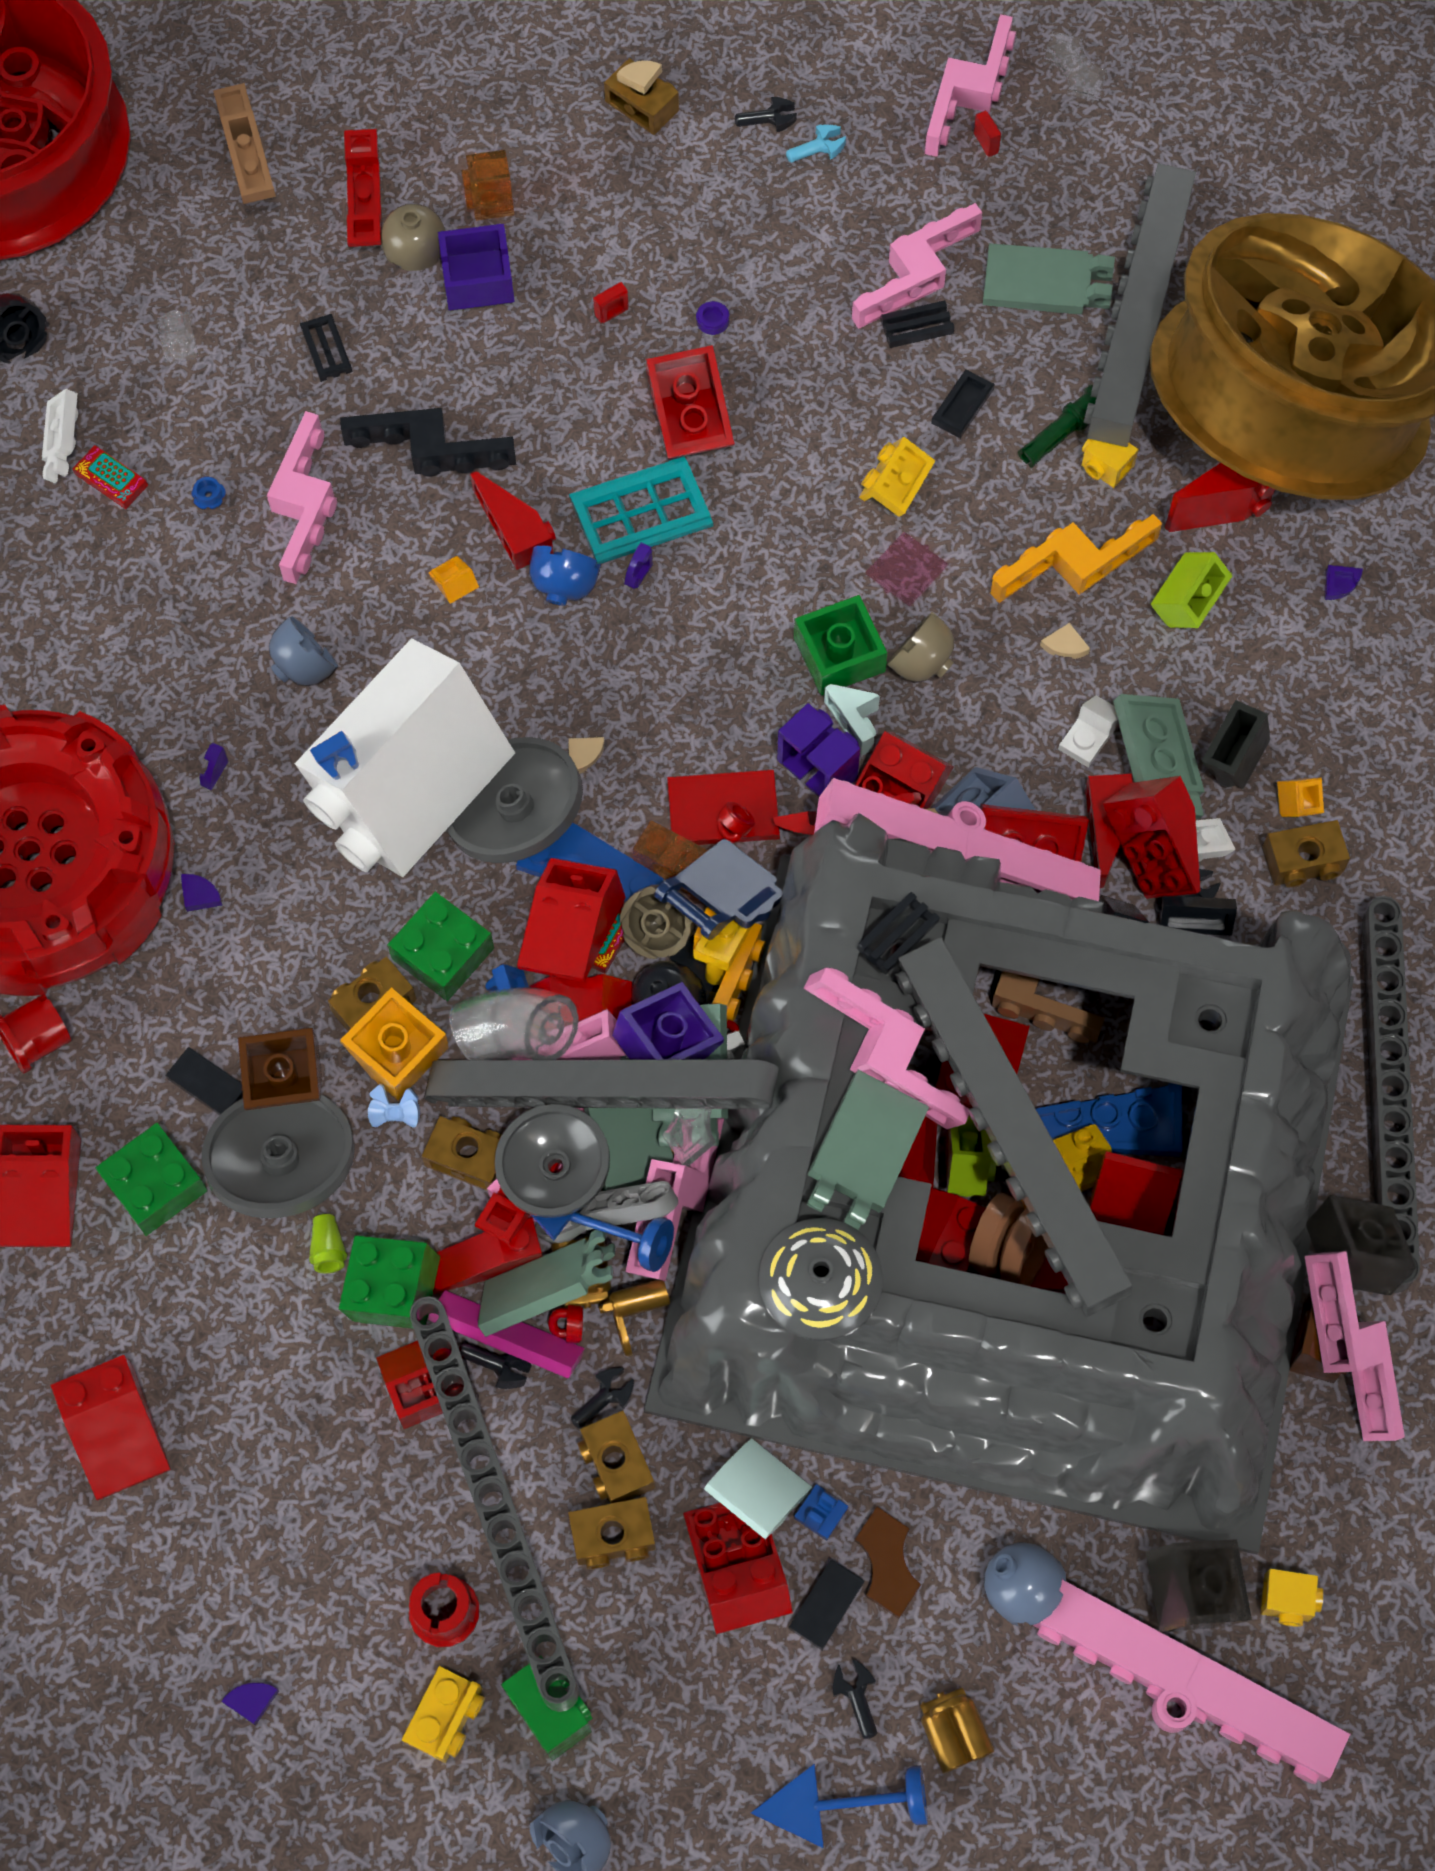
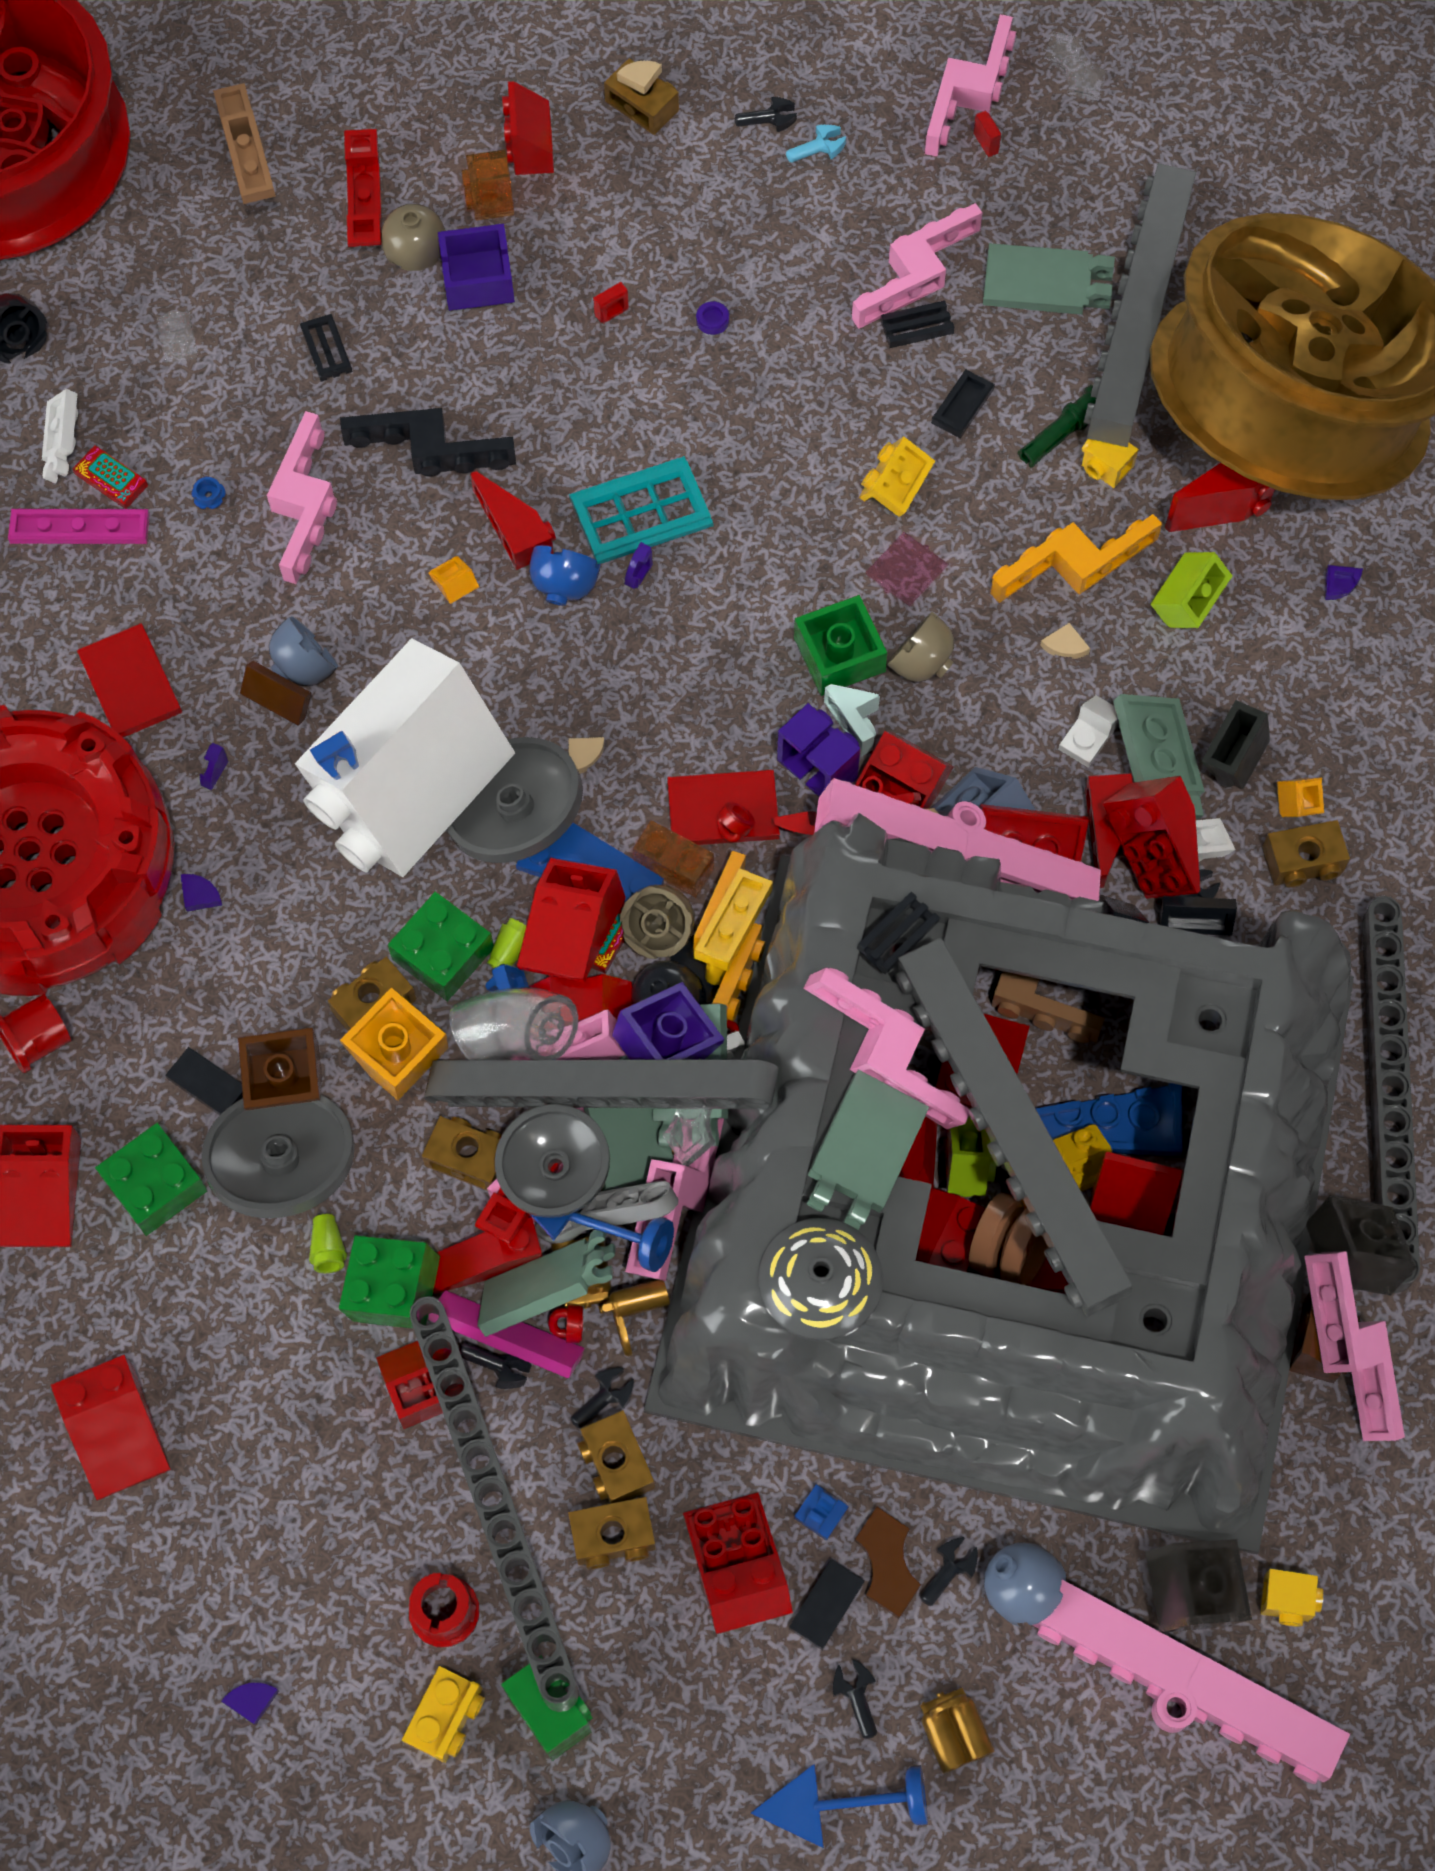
light blue piece [368,1083,420,1128] -> none
red slope [646,345,735,460] -> none
piece [654,839,782,940] -> none
light aqua slope [704,1438,812,1539] -> none
none -> dark pink tile [8,509,150,544]
none -> red tile [77,623,182,738]
none -> reddish brown tile [240,661,311,726]
none -> lime cone [487,918,526,969]
none -> red slope [502,81,554,175]
none -> black bar [920,1537,978,1606]

